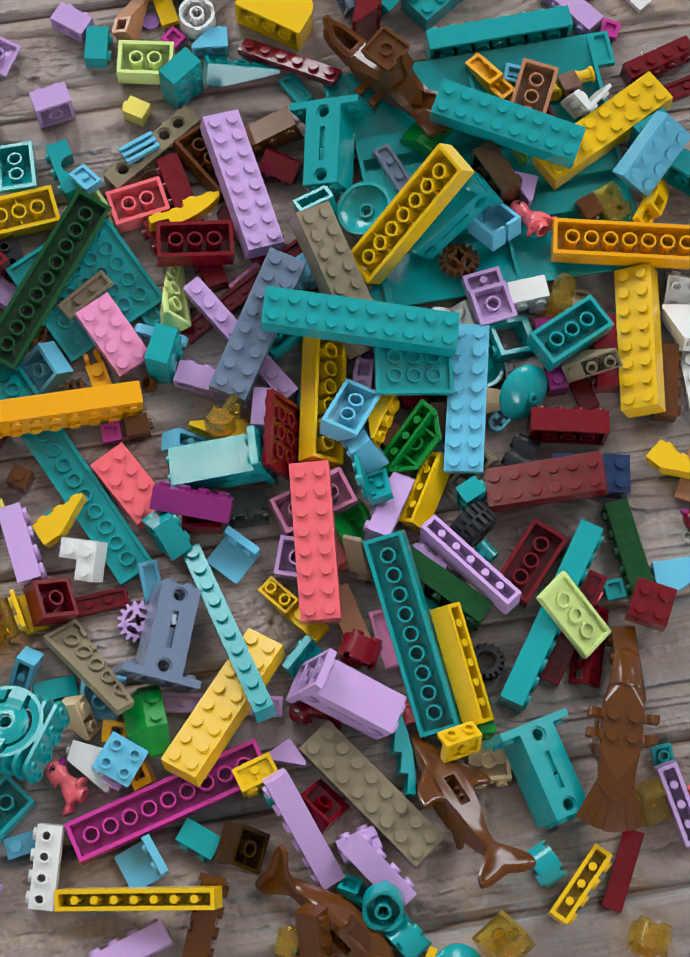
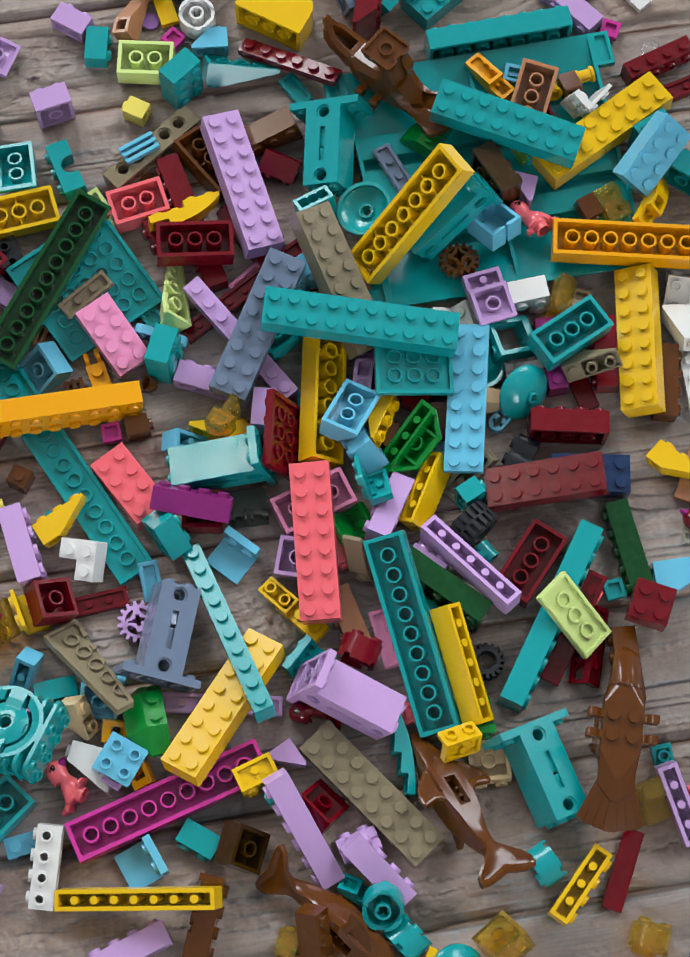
medium azure plate [69,164,104,194] -> none

